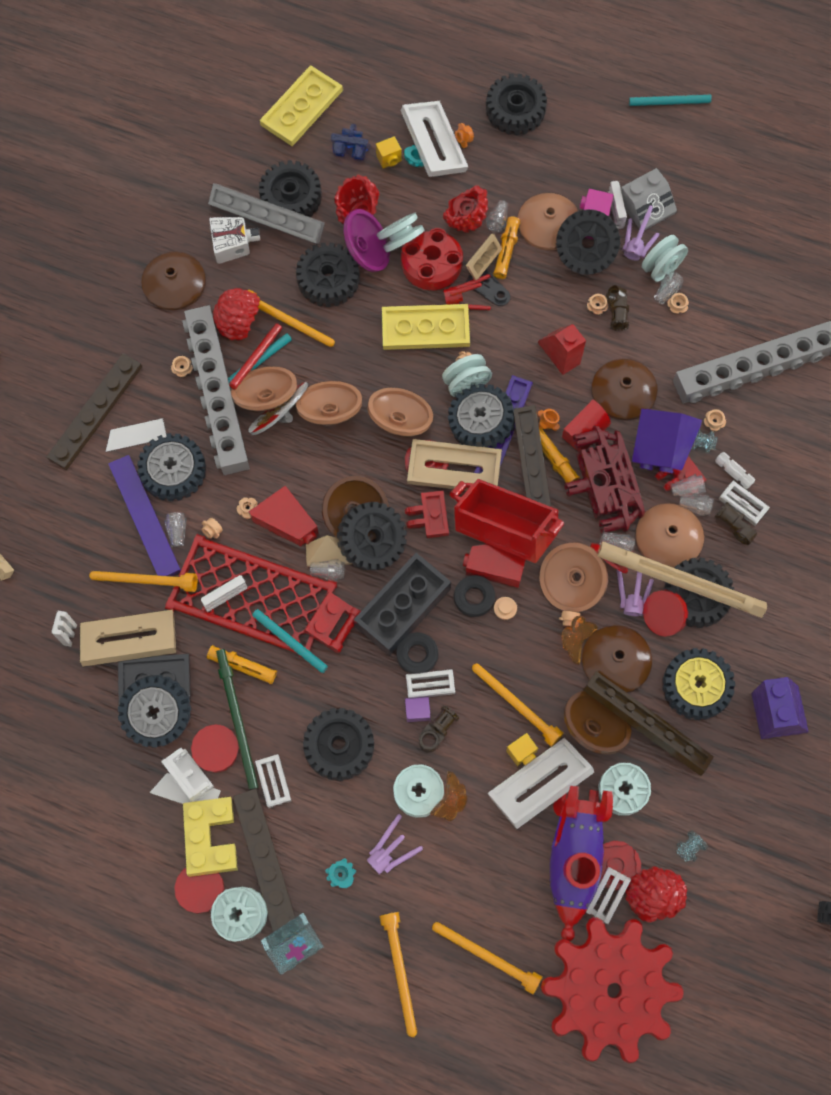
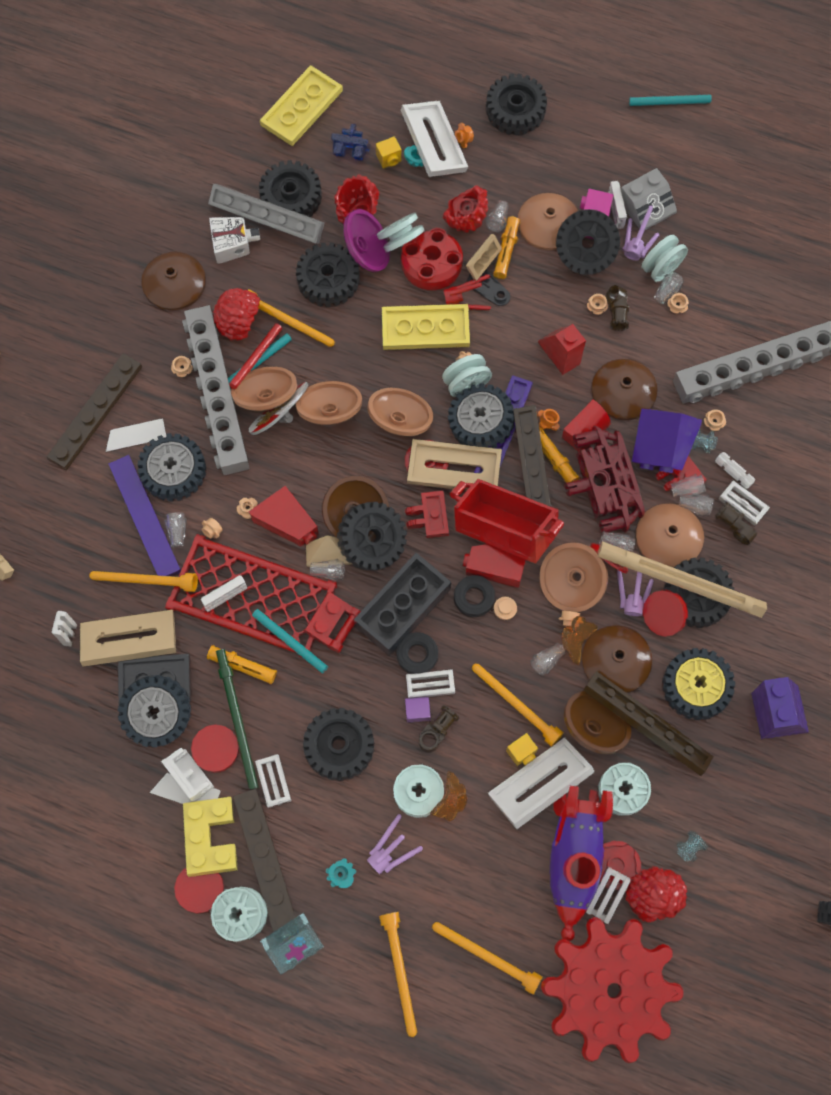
none -> clear cone [530,643,565,675]

